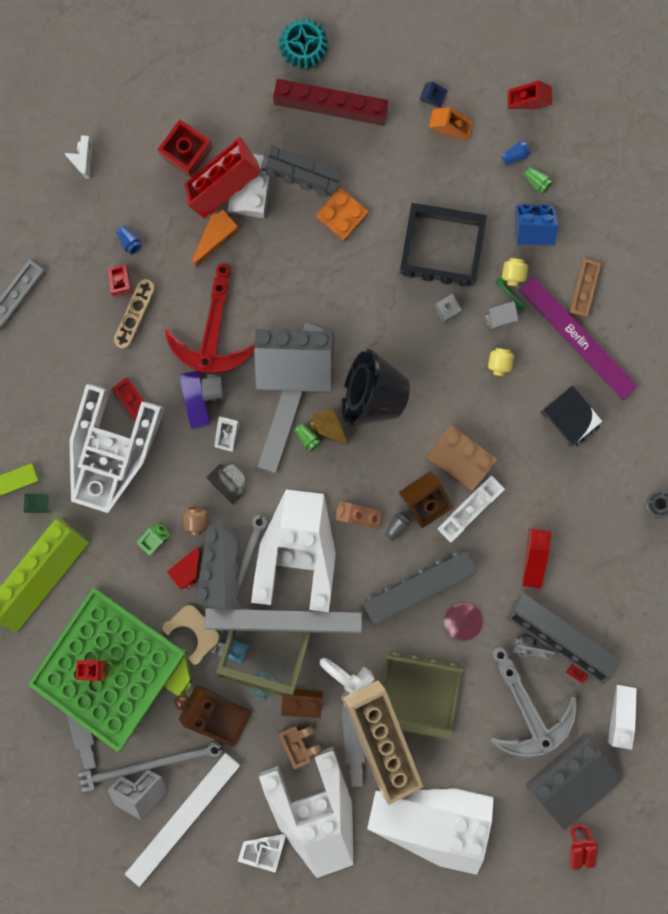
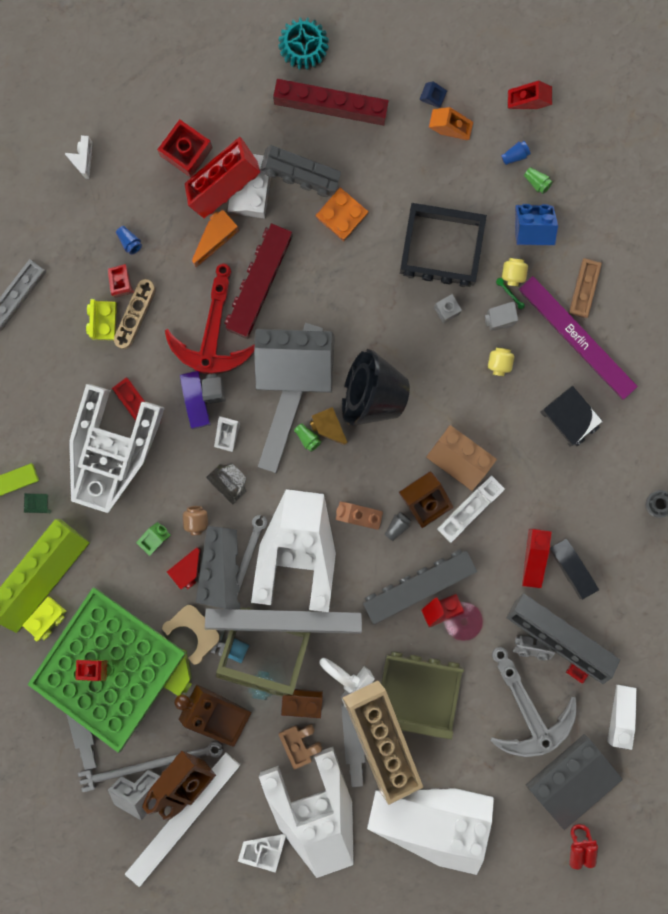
none -> neon yellow bracket [22,596,67,642]
none -> neon yellow bracket [86,299,117,340]
none -> reddish brown brick [142,751,216,821]
none -> dark red brick [224,223,293,339]
none -> red slope [421,594,464,628]
none -> black slope [550,539,599,600]

